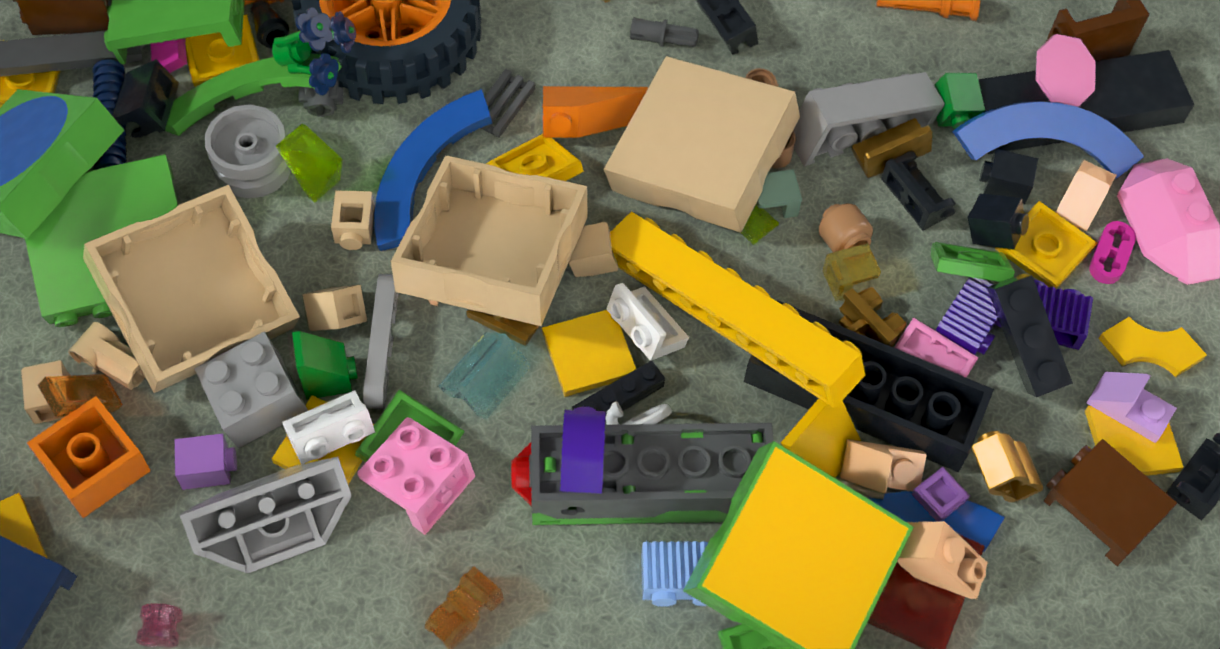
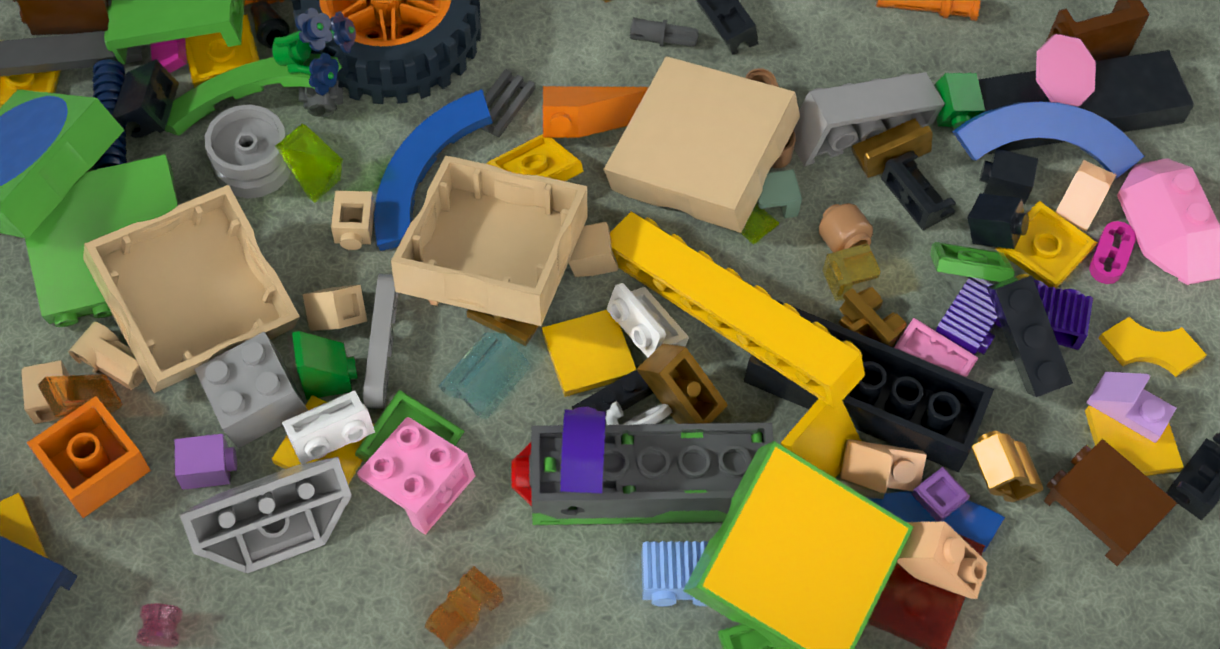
none -> pearl gold brick [636,344,728,424]

